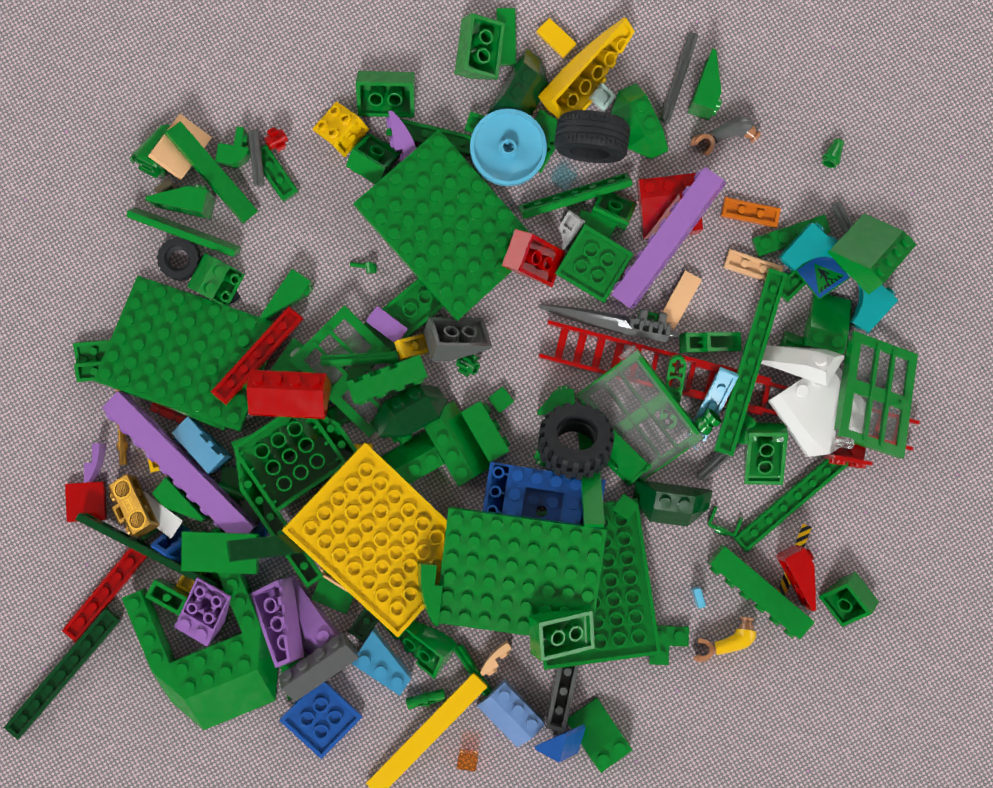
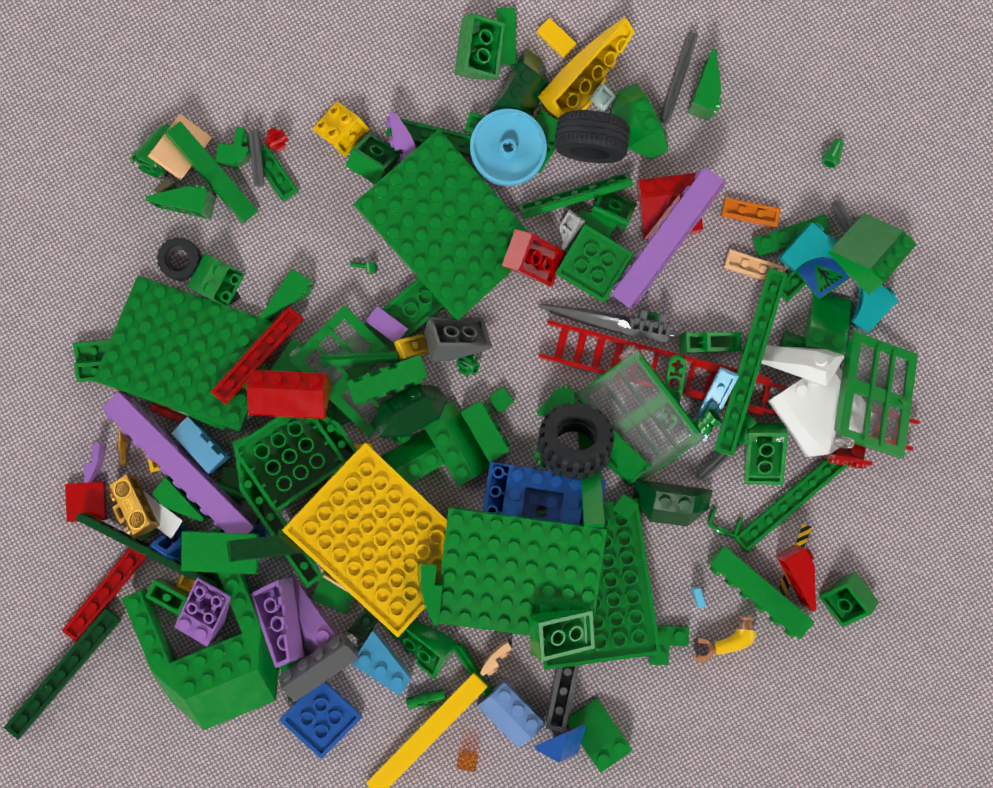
green tile [126,207,241,257] -> none
green slope [356,71,415,117] -> none
clear light blue tile [551,164,577,191] -> none
light nougat tile [658,270,702,330] -> none
piece [690,116,761,156] -> none

